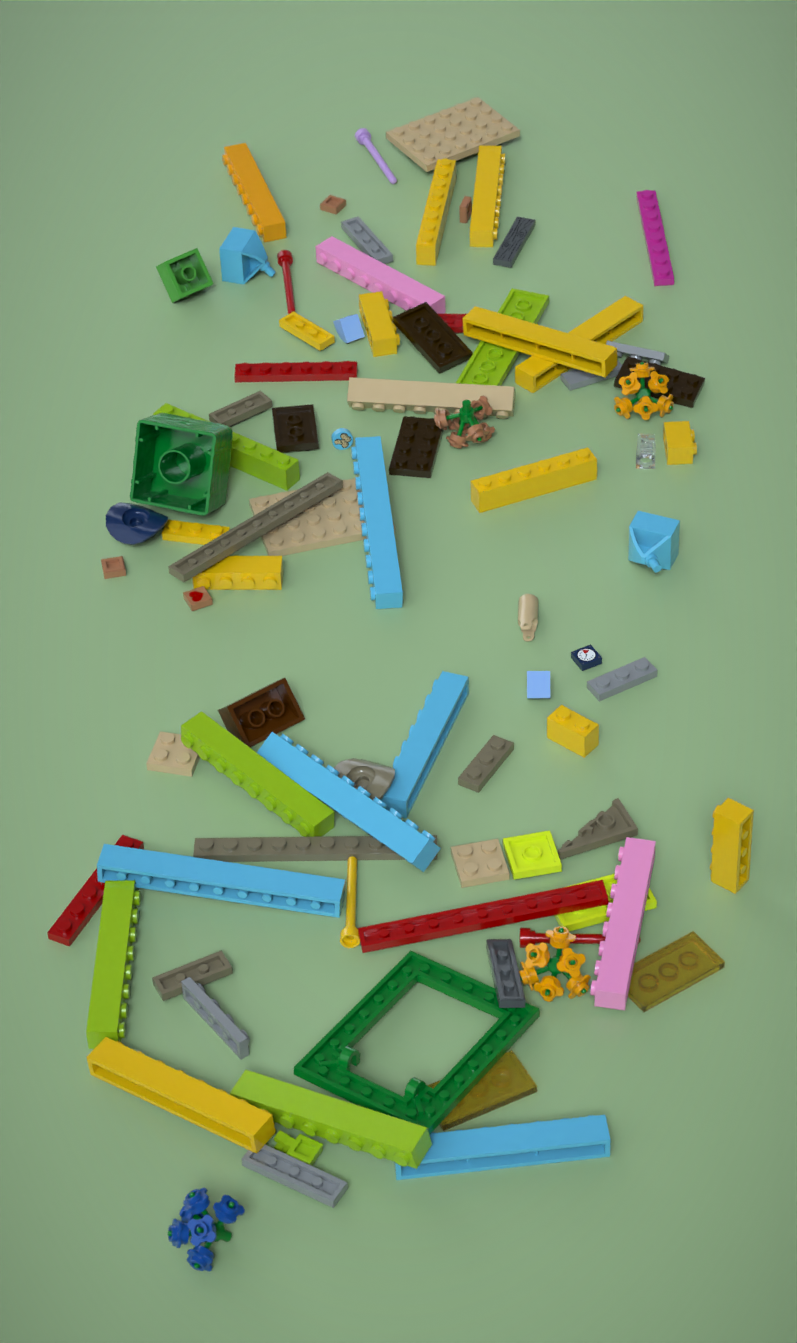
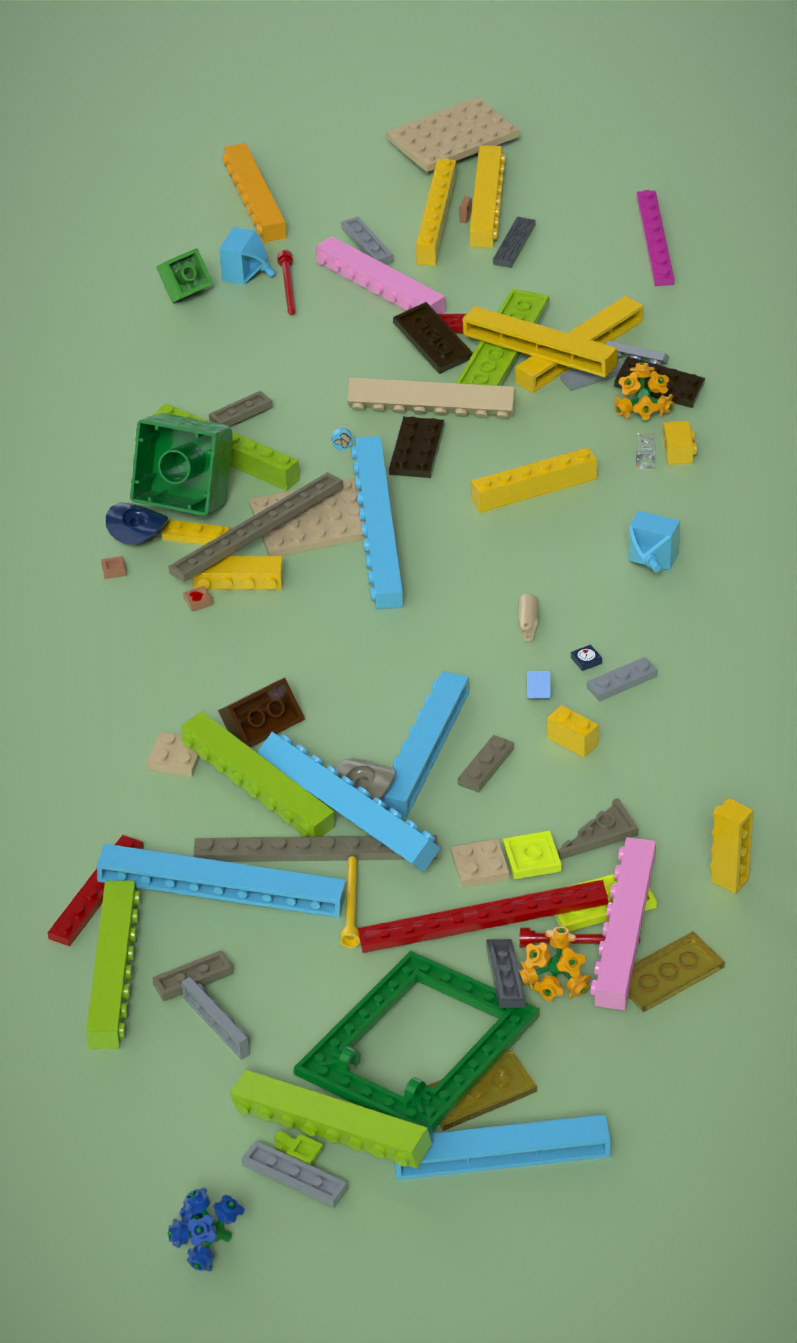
yellow brick [86,1037,276,1154] -> none
red plate [234,361,358,383] -> none
dark brown plate [272,404,319,453] -> none
yellow plate [279,311,335,351] -> none
nougat tile [320,195,346,215] -> none
light blue brick [333,314,365,343] -> none
lavender piece [355,128,397,184] -> none
yellow brick [358,291,400,357] -> none
nougat plant [434,395,495,449] -> none

